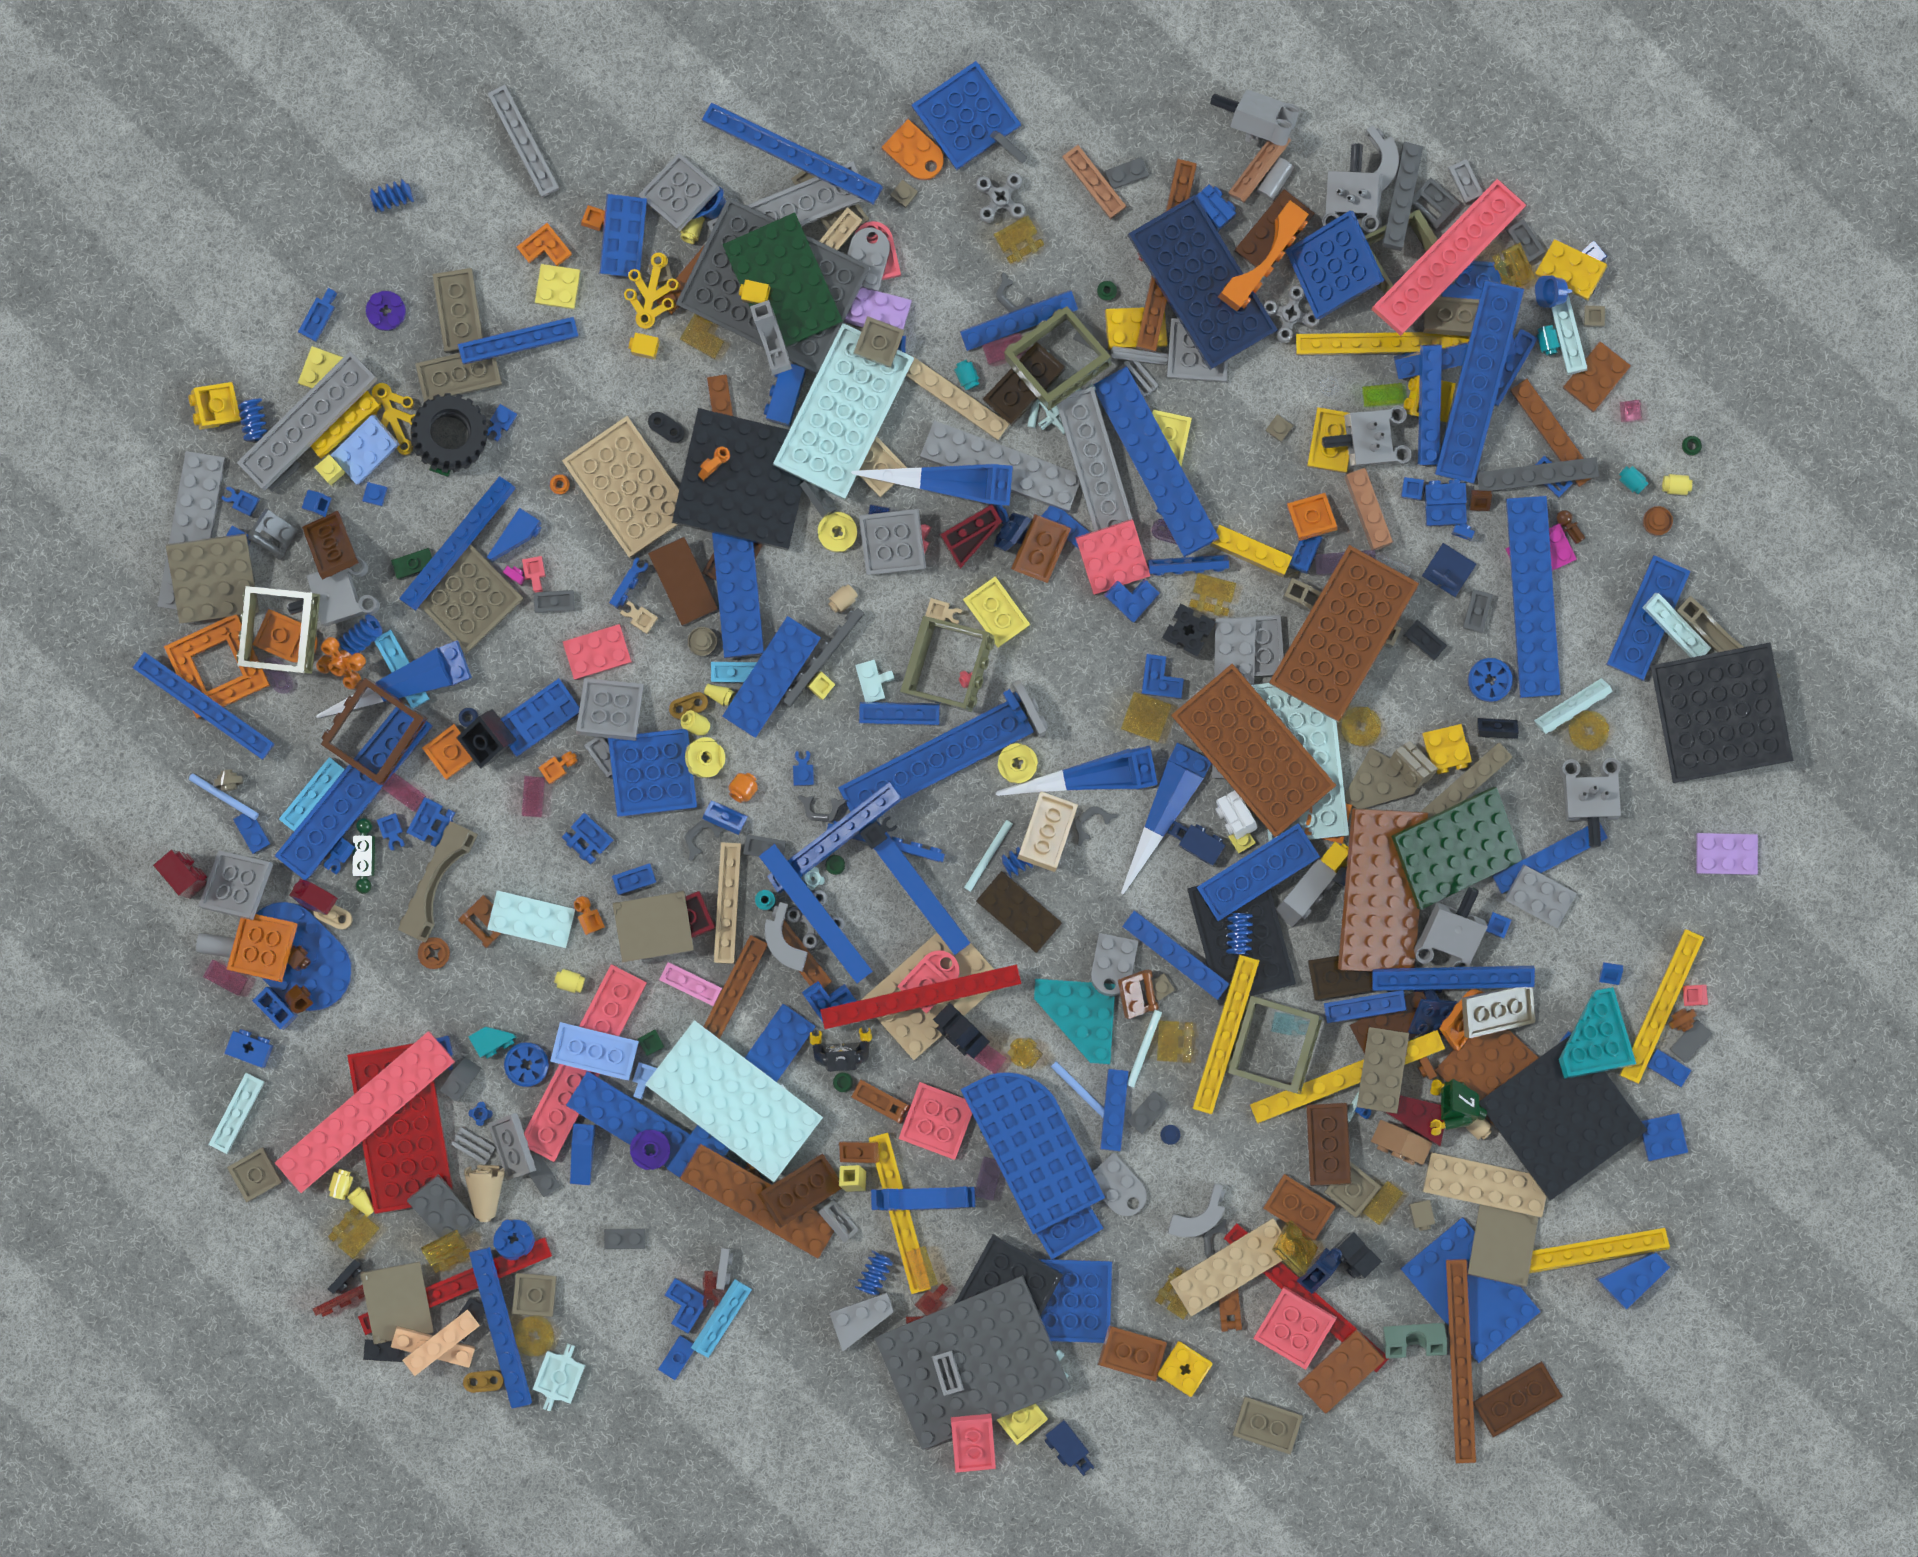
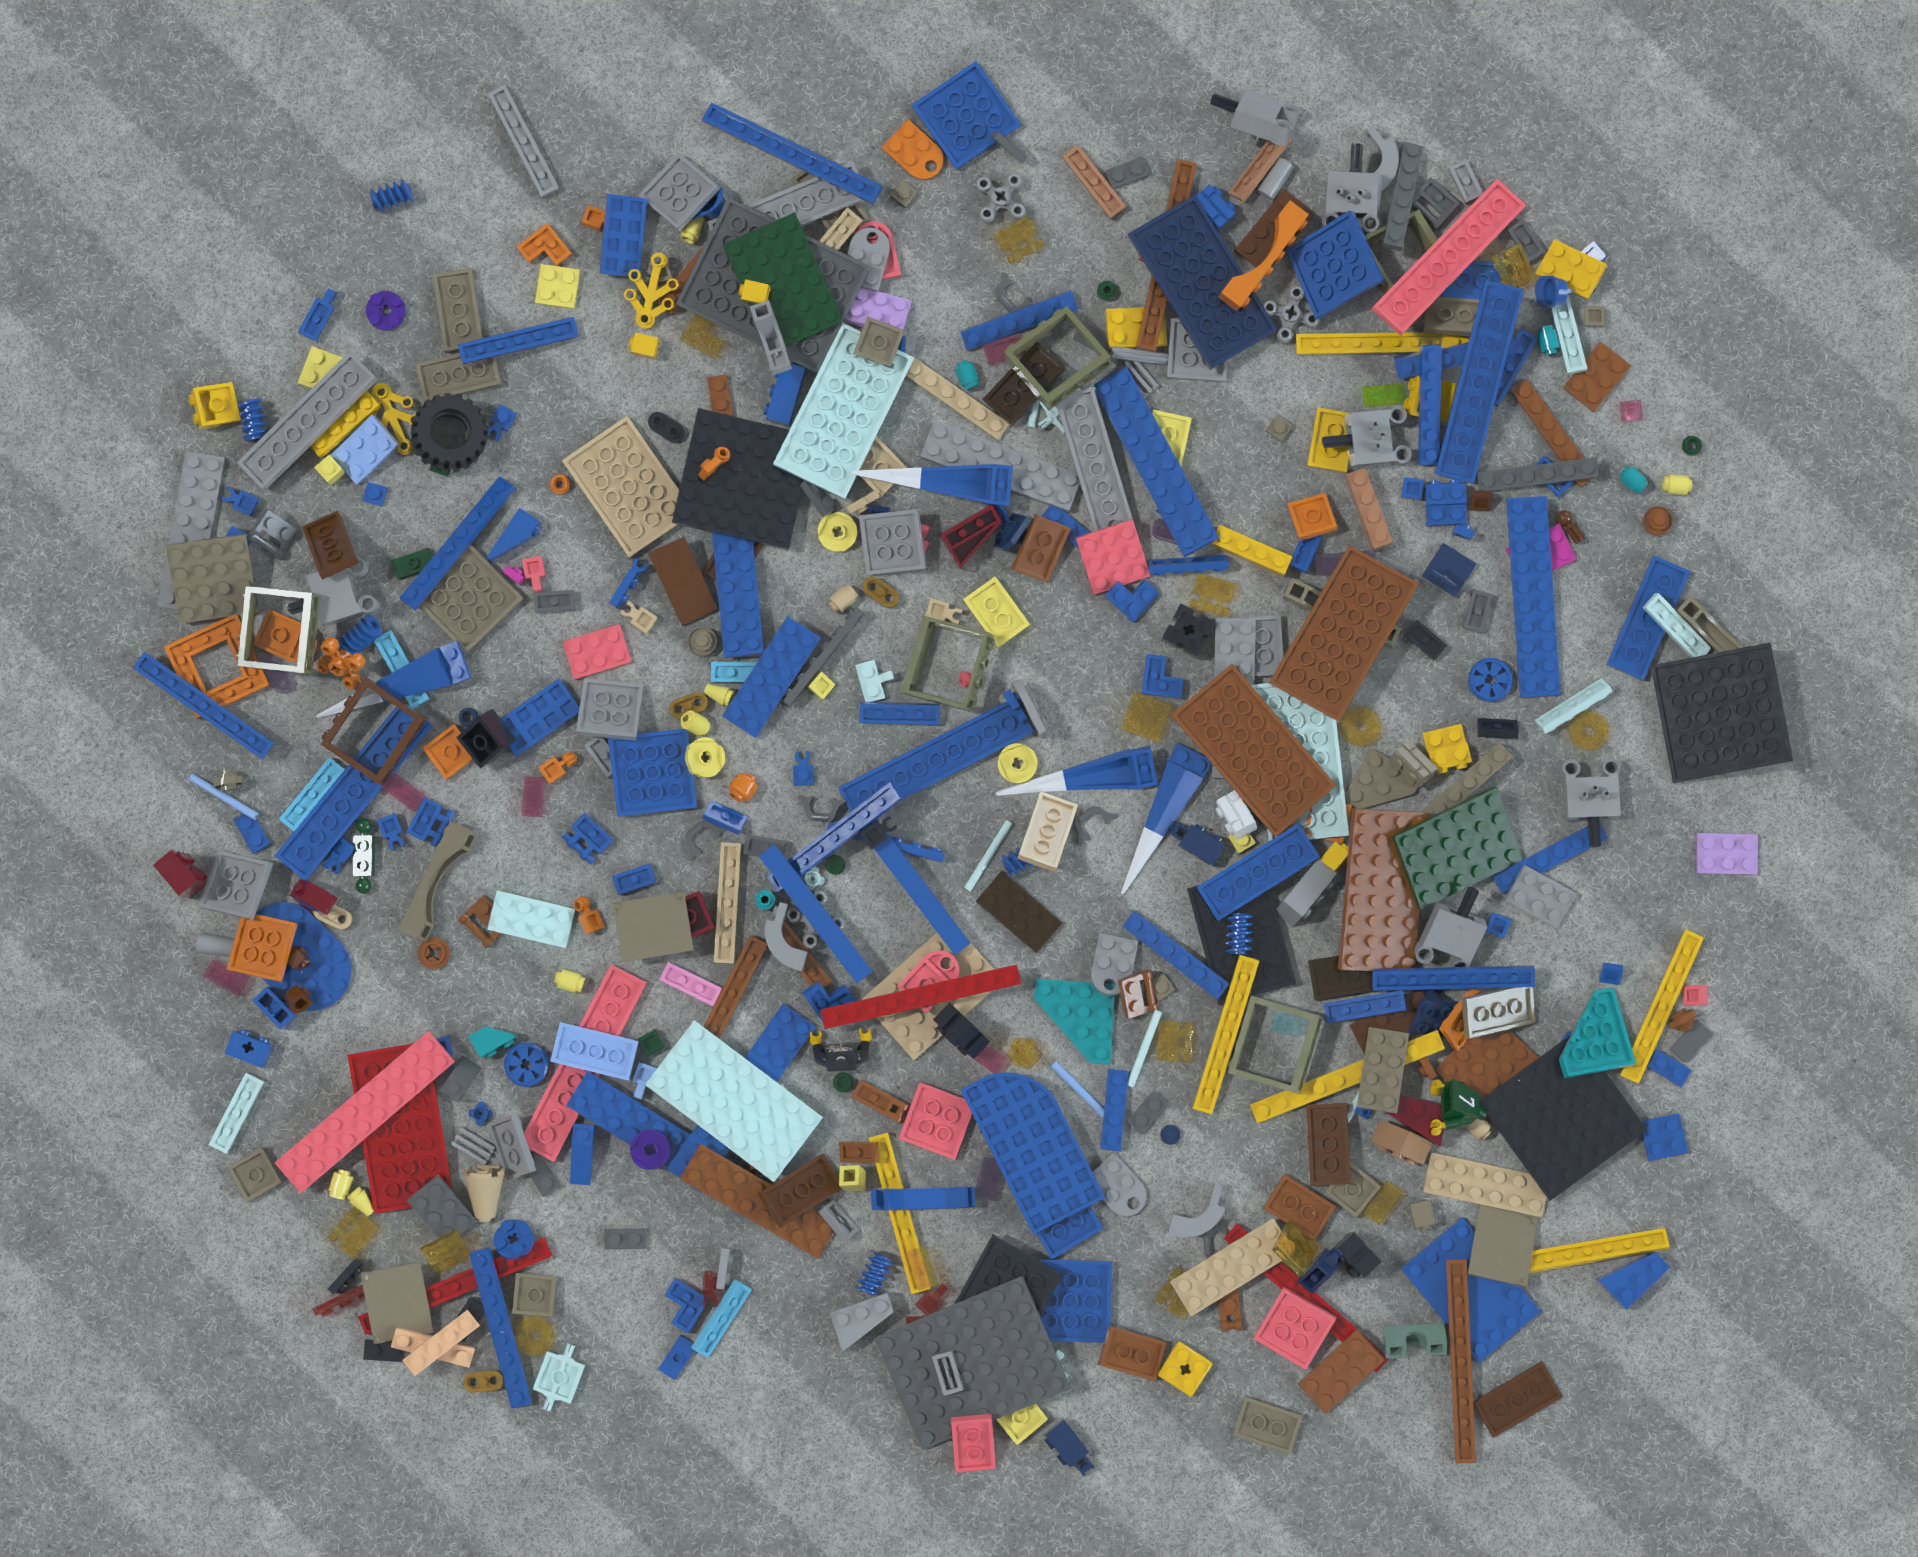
blue plate [302,490,332,517] -> none
none -> tan plate [847,489,883,514]
none -> pearl gold plate [863,576,899,608]

